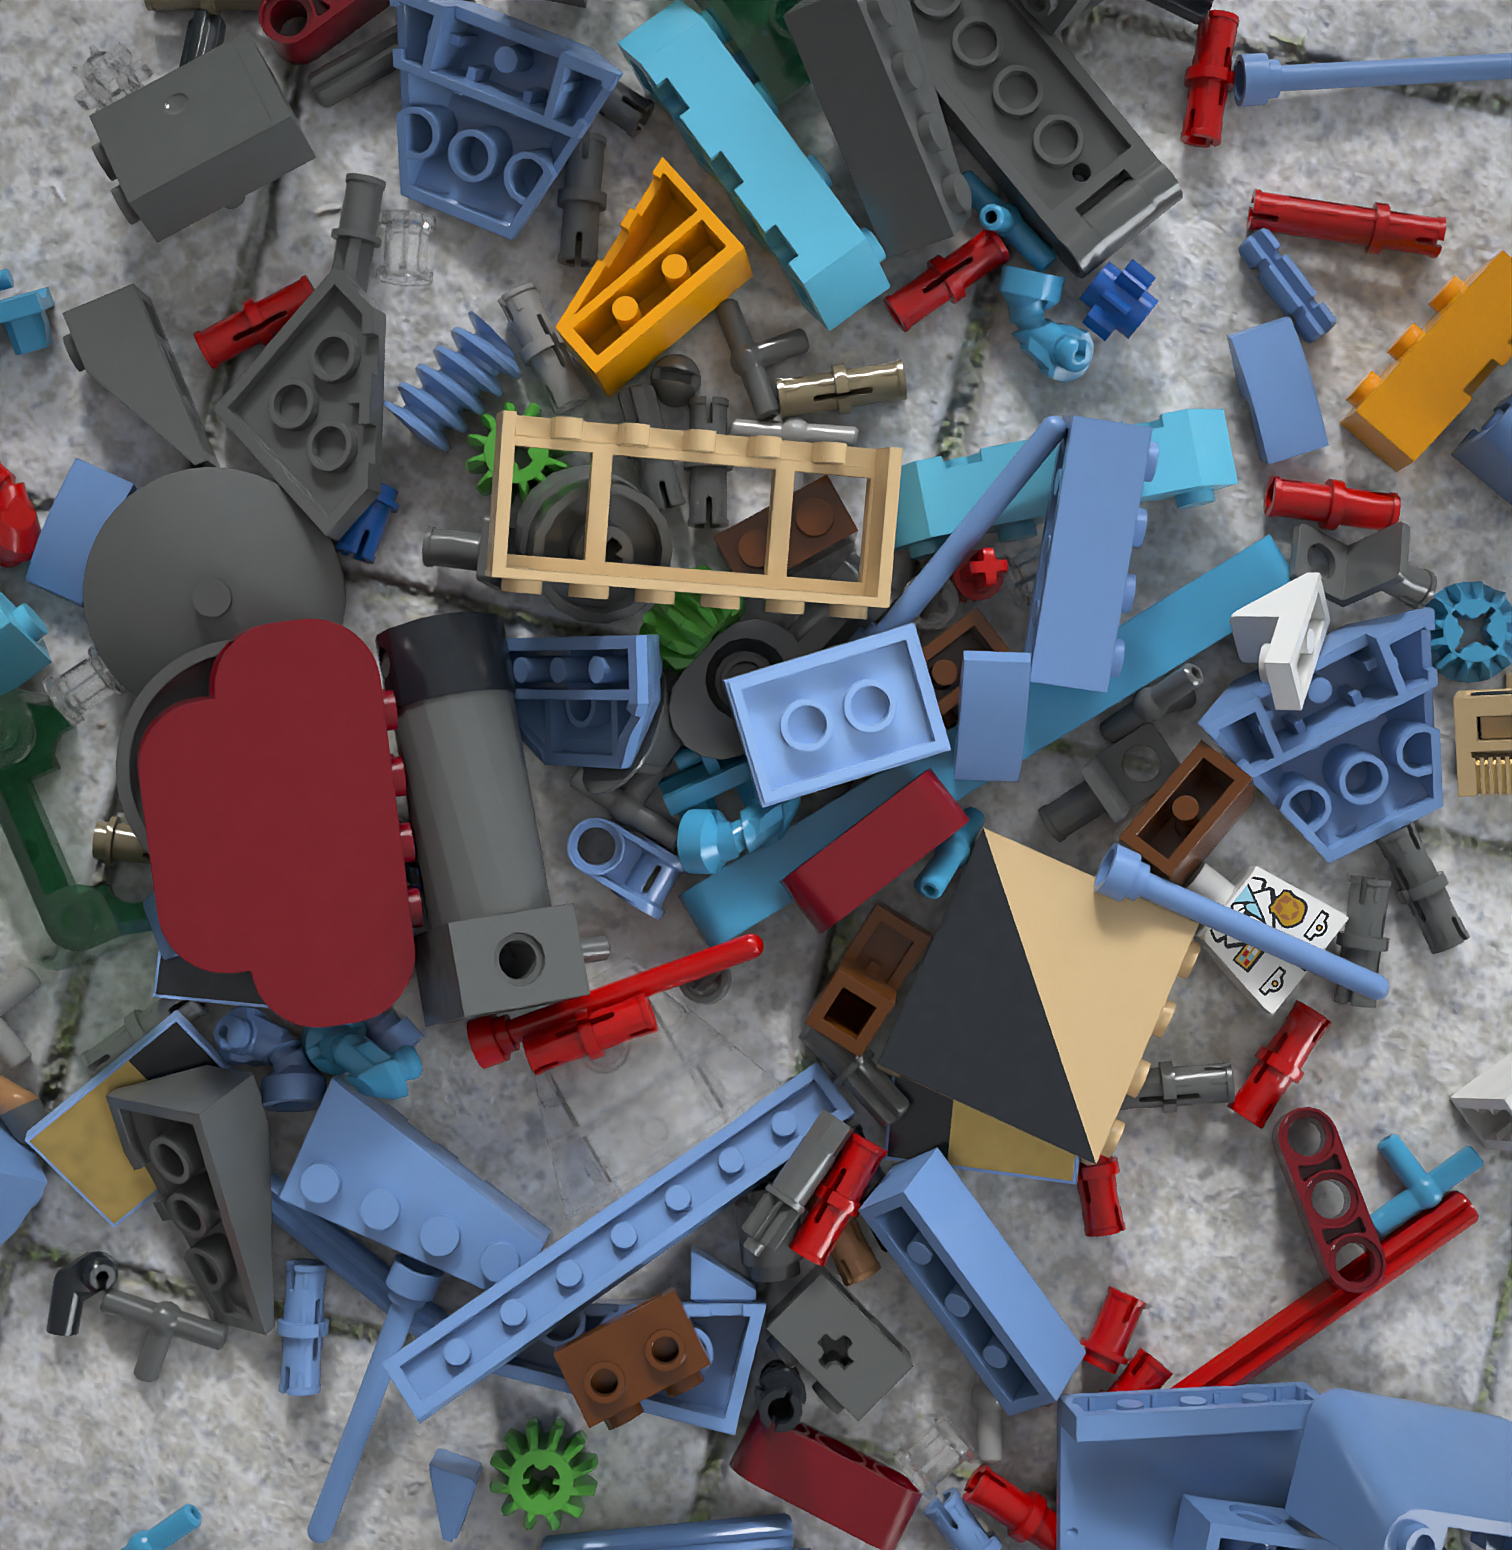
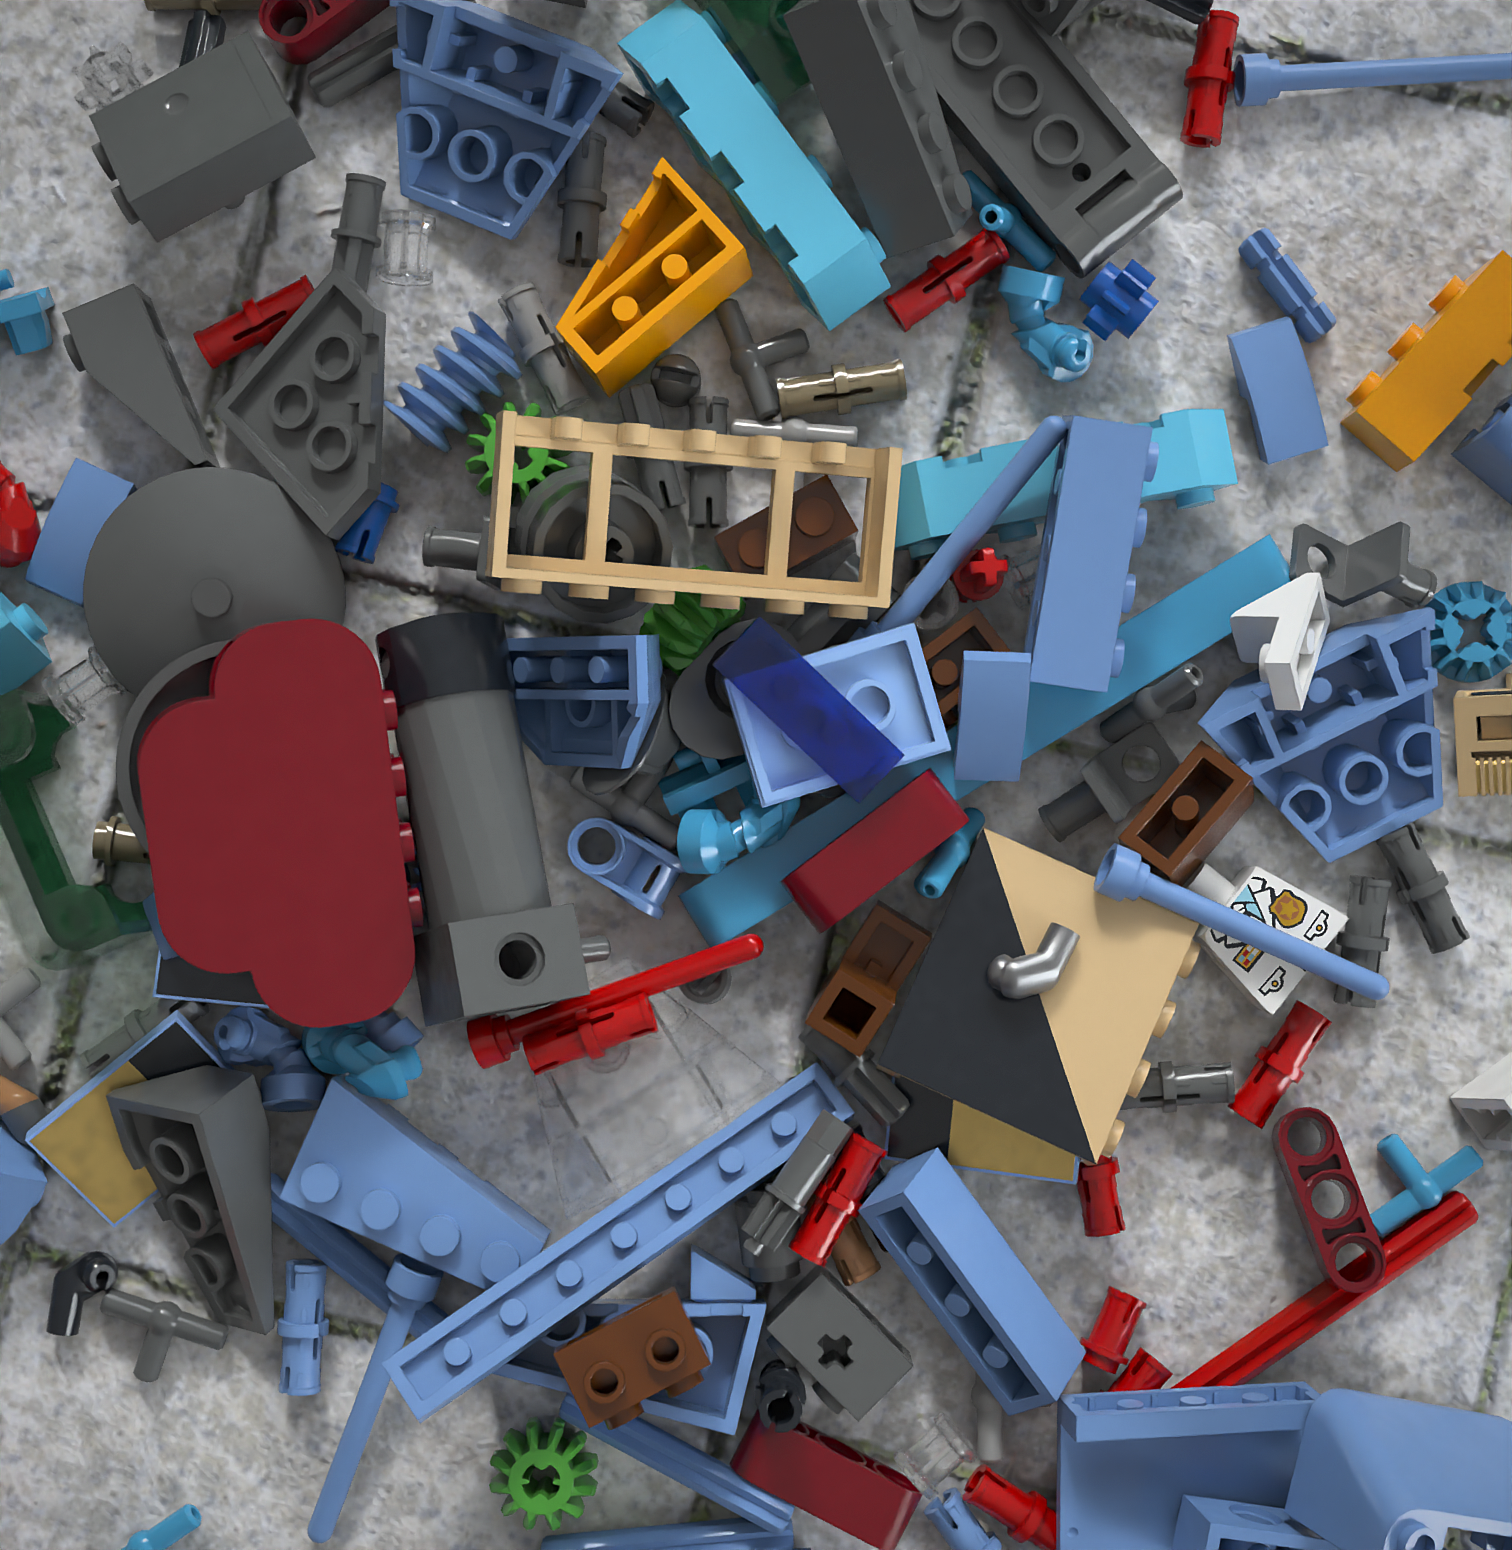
medium blue slope [429,1448,483,1542] -> none
red pin [1246,189,1447,259] -> none
red pin [1263,476,1401,531] -> none
none -> medium blue axle [559,1393,795,1535]
none -> clear blue tile [712,616,905,803]
none -> flat silver arm [987,922,1080,999]

